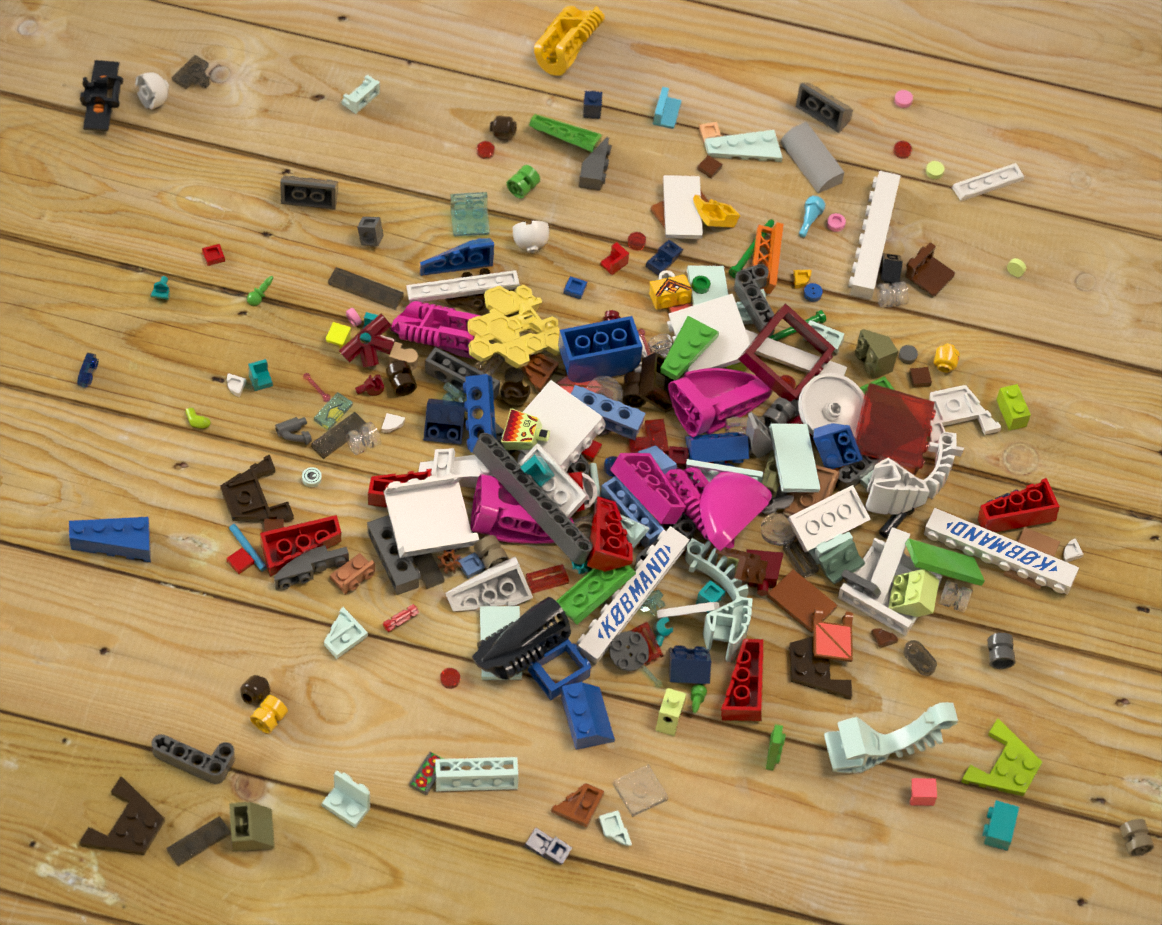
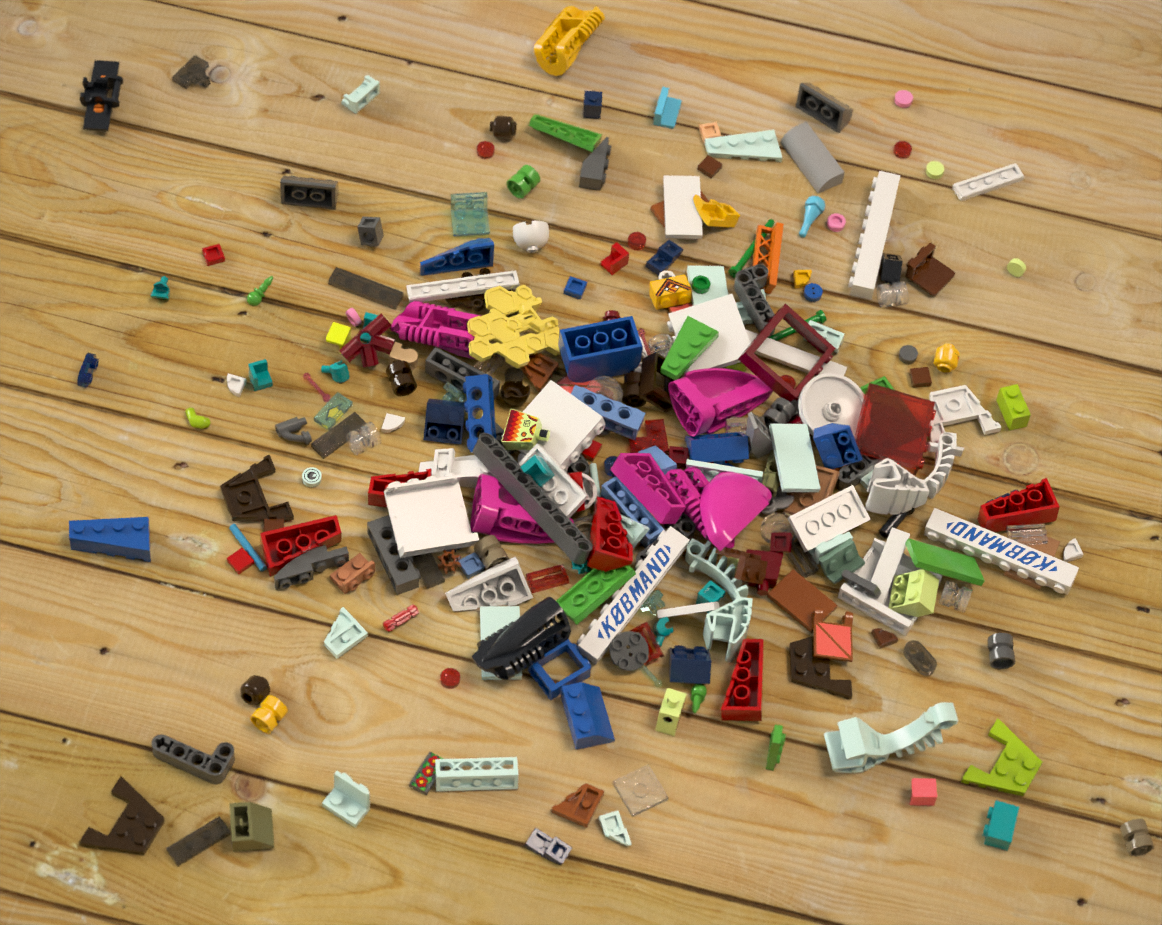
white cylinder [135,72,169,109] -> none
dark red piece [355,375,385,396] -> none
olive slope [855,329,898,379] -> none
none -> teal piece [321,360,350,383]
none -> dark red plate [770,532,792,553]
none -> clear tile [1006,524,1048,545]

